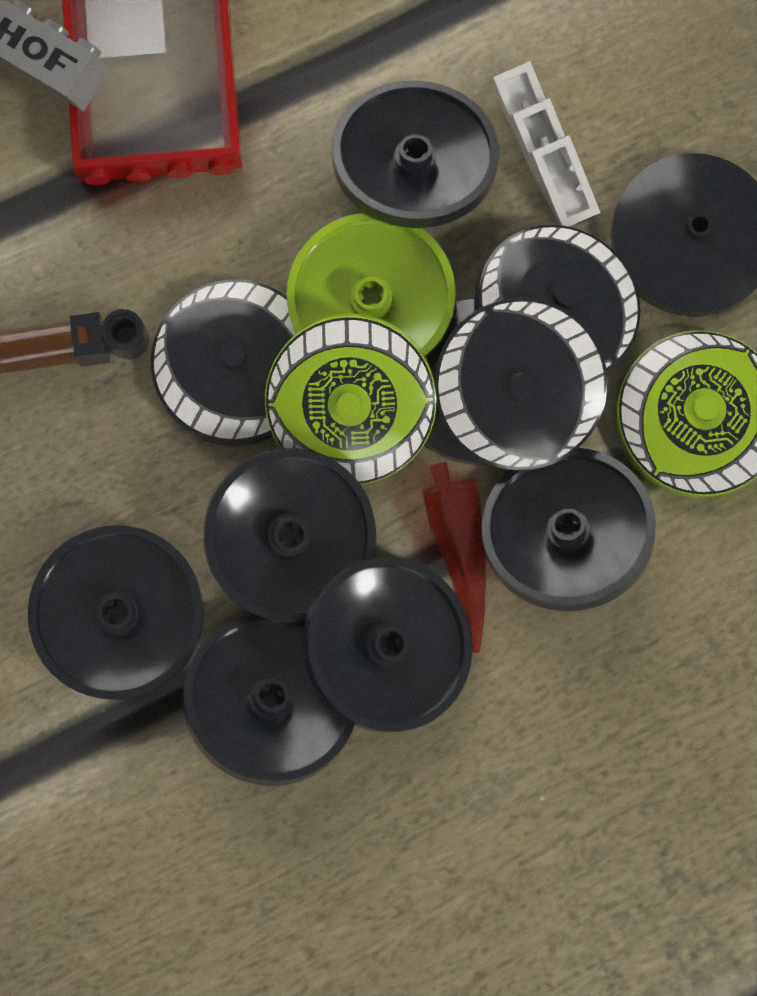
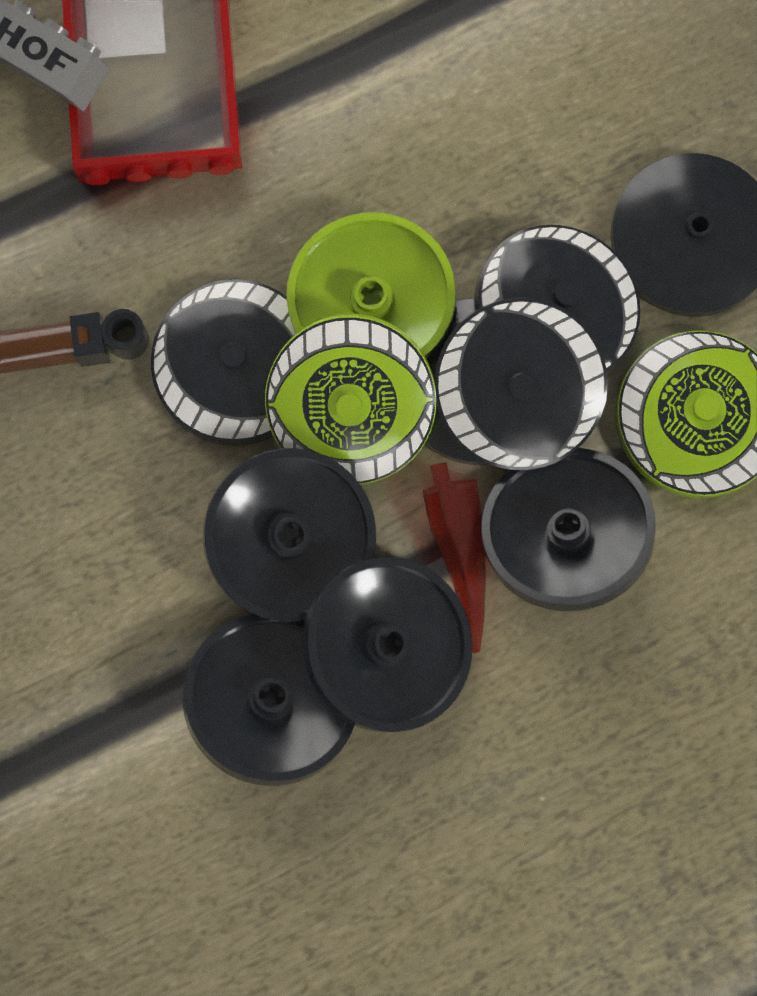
black dish [28,525,204,700] -> none
black dish [332,81,499,228] -> none
white slope [490,61,601,227] -> none

